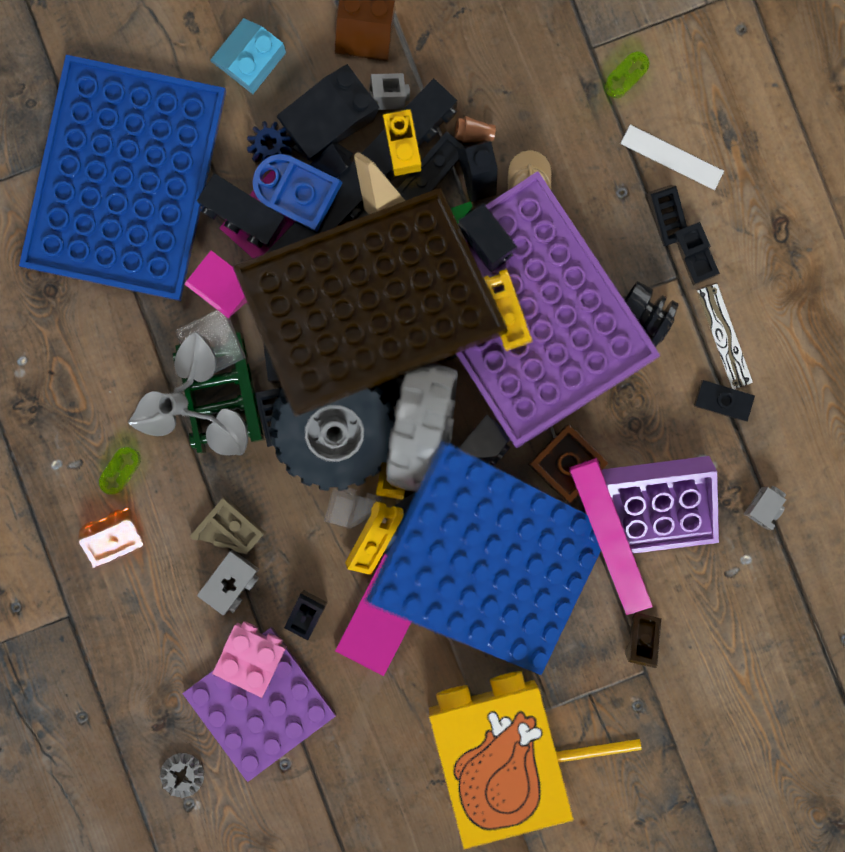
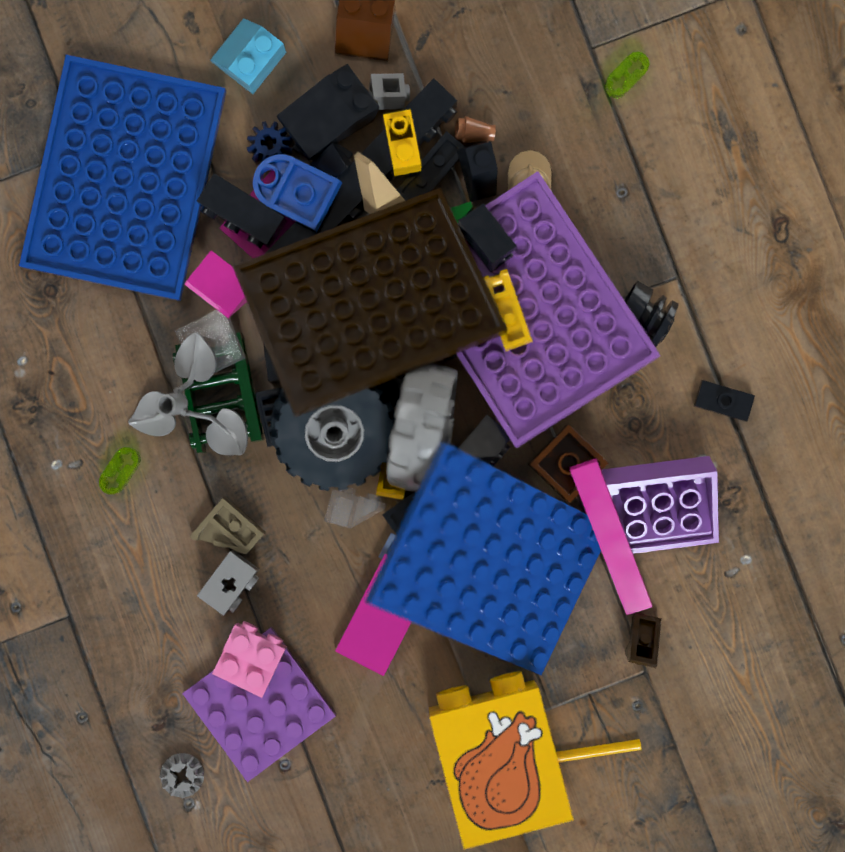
bracket [79,508,144,568] -> none
black slope [284,590,328,640] -> none
yellow plate [345,502,403,575] -> none
white sticker [621,125,724,190] -> none
black slope [646,185,687,246] -> none
black slope [674,222,720,286] -> none
sticker [697,284,753,389] -> none
light grey brick [744,486,786,530] -> none

